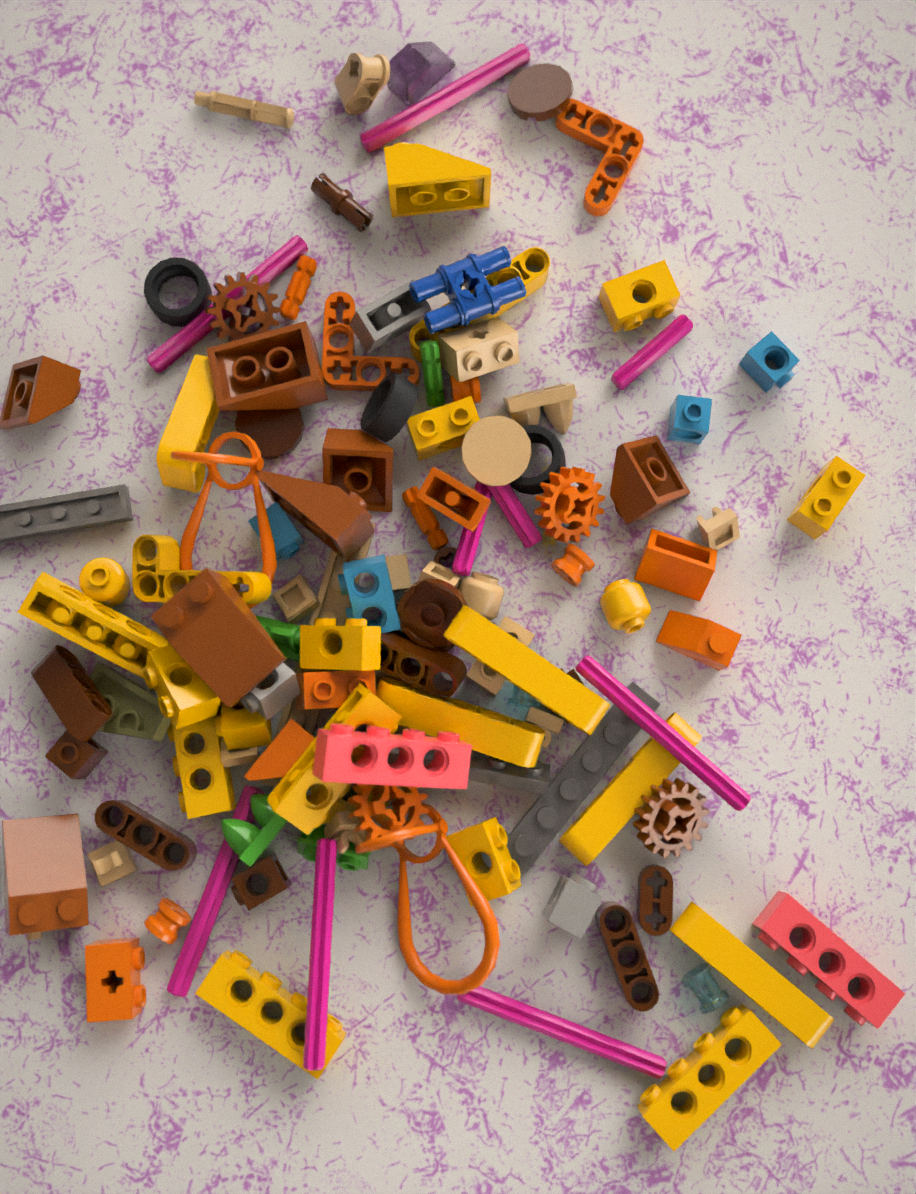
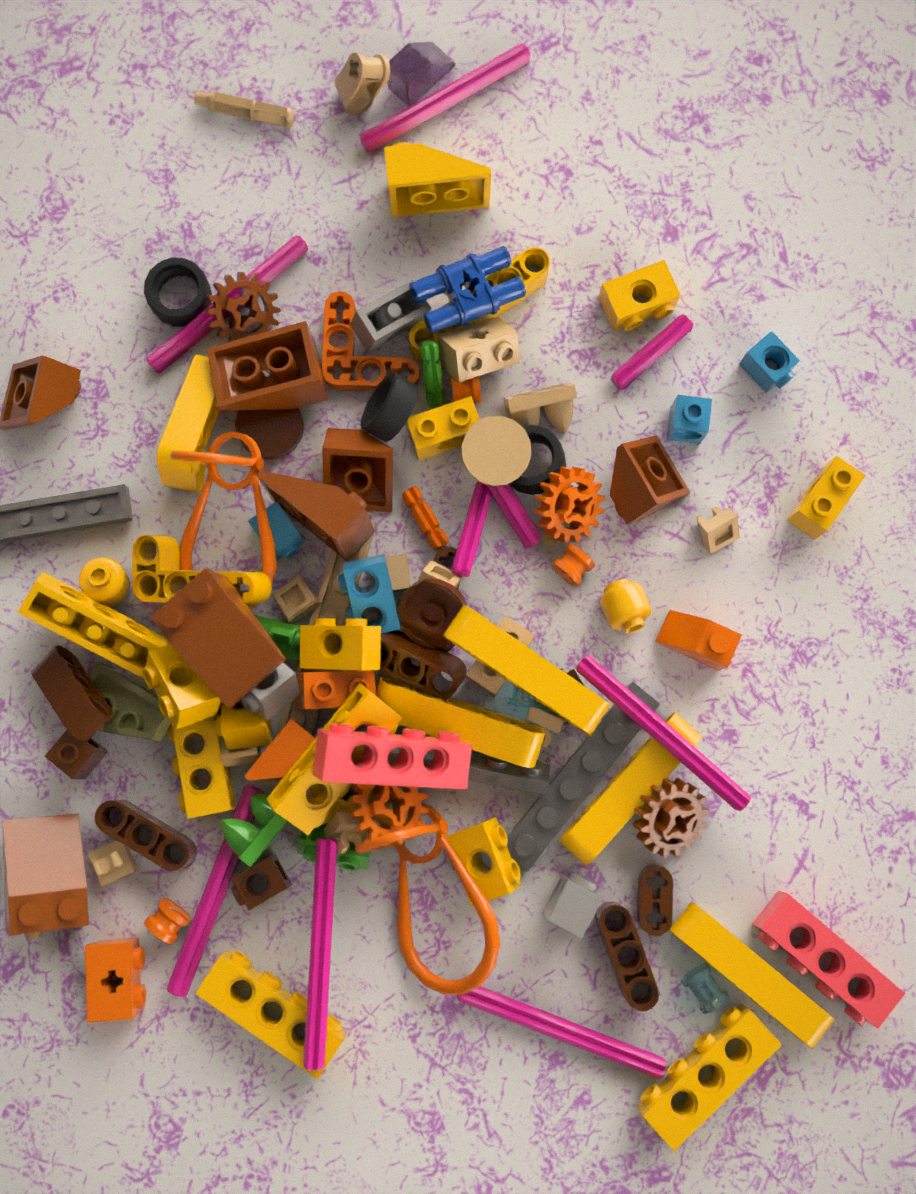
orange axle [279,255,317,321] -> none
reddish brown pin [311,173,374,232] -> none
orange slope [416,467,491,532] -> none
tan head [458,571,504,620] -> none
tile [507,63,573,121] -> none
orange beam [555,98,644,216] -> none
orange brick [634,528,717,601] -> none

